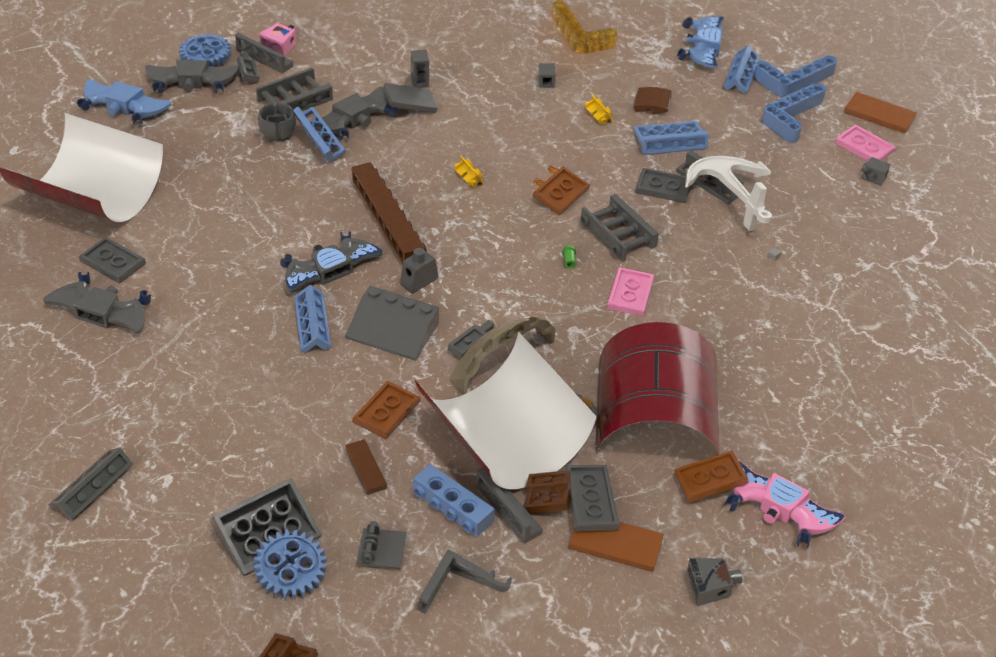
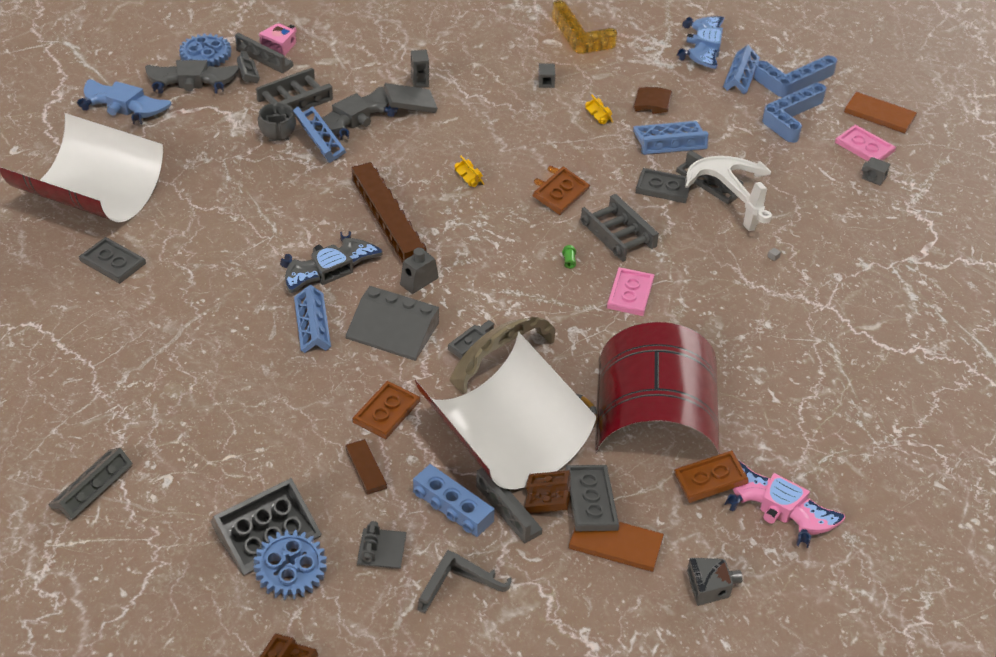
dark grey torso [43,272,151,334] -> none

